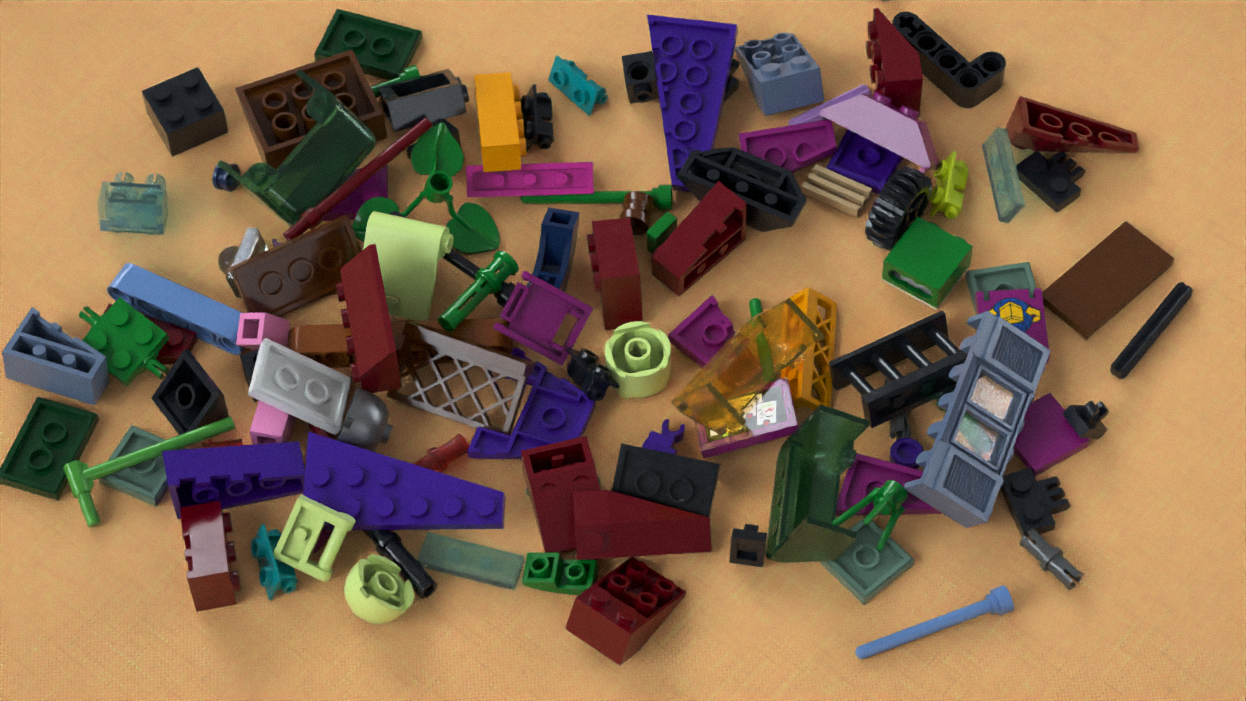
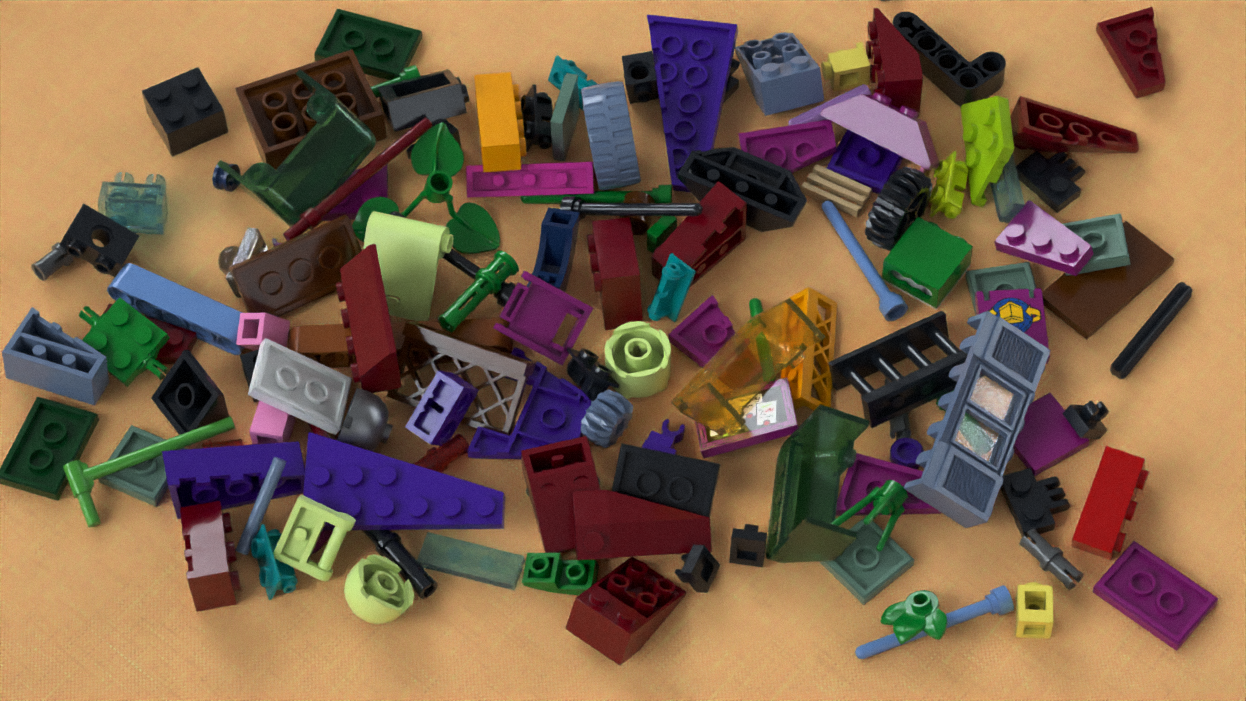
none -> dark grey pin [31,239,93,281]
none -> black brick [59,203,139,277]
none -> sand blue bar [236,457,287,555]
none -> dark purple brick [405,370,479,446]
none -> sand green tile [550,73,580,162]
none -> black piece [560,197,703,221]
none -> sand blue tyre [581,81,641,190]
none -> sand blue gear [581,389,633,448]
none -> teal hinge [647,253,696,322]
none -> black tile [674,545,720,593]
none -> light yellow brick [821,42,870,92]
none -> medium blue piece [822,200,908,321]
none -> green plate [881,590,948,644]
none -> lime wing [960,96,1014,207]
none -> wing [994,200,1094,276]
none -> light yellow brick [1015,582,1054,639]
none -> sand green tile [1063,213,1130,276]
none -> red wedge [1072,446,1149,560]
none -> magenta tile [1092,541,1218,651]
none -> dark red wing [1096,7,1166,98]

